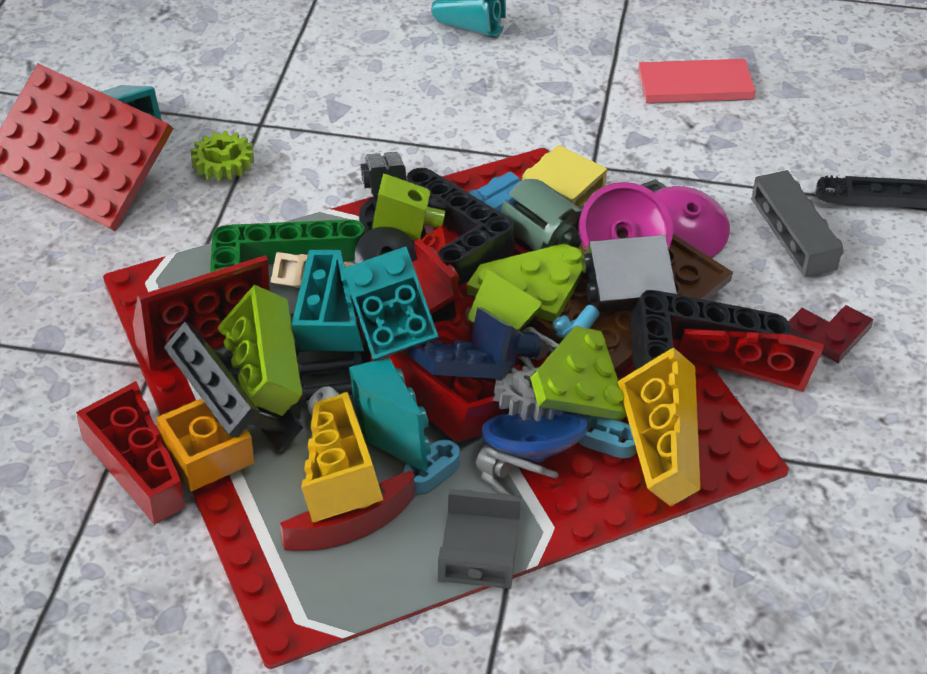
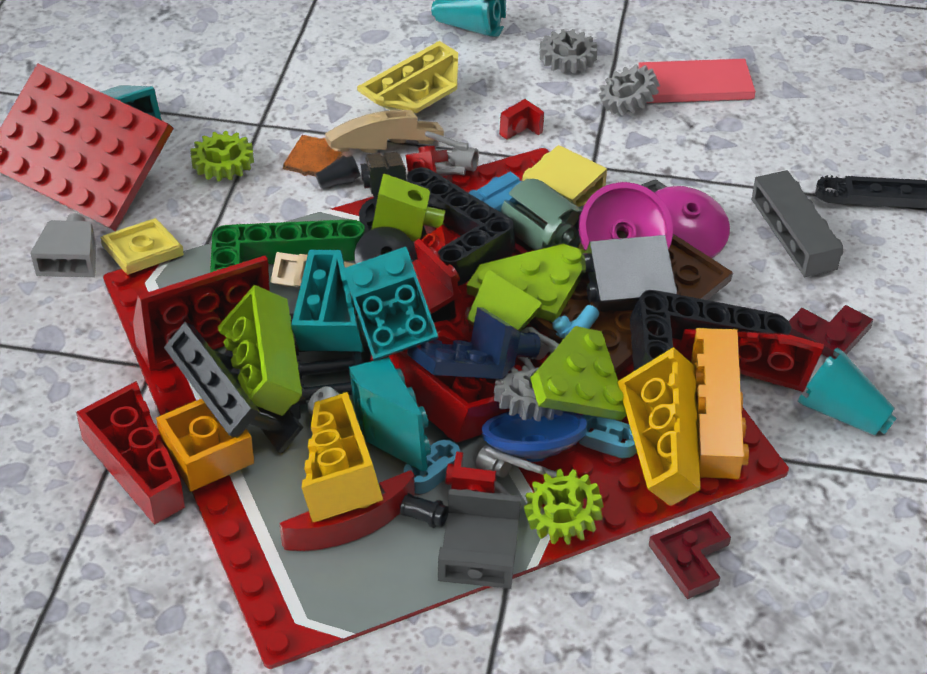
none -> light grey torso [30,213,96,278]
none -> light yellow tile [100,218,184,275]
none -> clear orange piece [283,135,343,177]
none -> black cone [315,155,361,189]
none -> tan slope [325,110,444,153]
none -> light yellow wedge [357,41,458,113]
none -> black pin [400,493,449,528]
none -> red bracket [405,145,448,173]
none -> light grey plant [406,131,479,176]
none -> red bracket [445,451,496,493]
none -> red bracket [499,99,544,140]
none -> lime gear [524,469,604,545]
none -> light grey gear [539,29,598,74]
none -> light grey gear [599,64,660,116]
none -> dark red plate [649,511,731,600]
none -> light orange wedge [691,328,749,479]
none -> teal cone [798,347,897,436]

